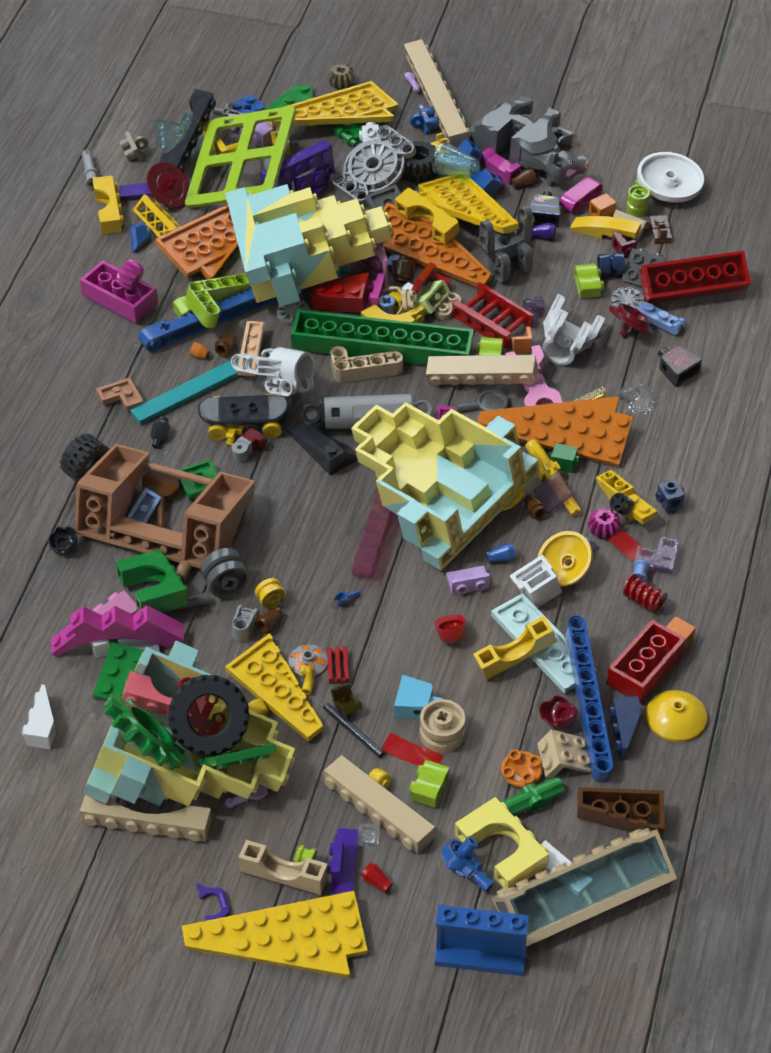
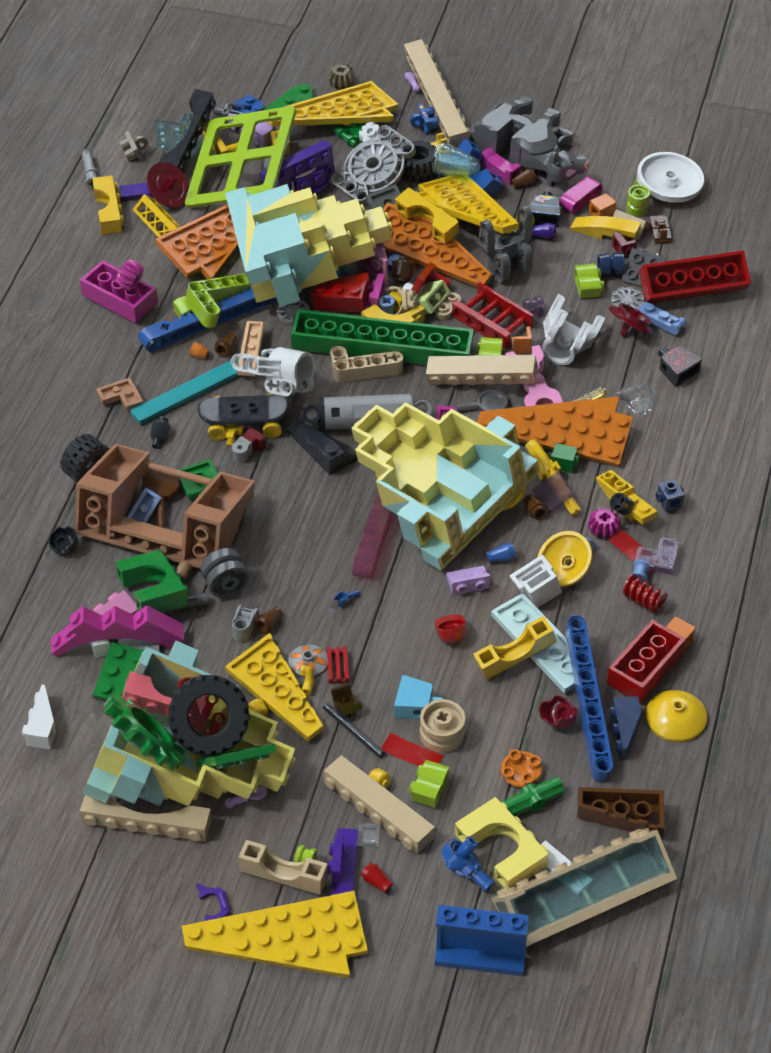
blue piece [129,222,151,252] -> none
yellow wheel [255,578,286,609] -> none
tan bracket [537,730,591,779] -> none

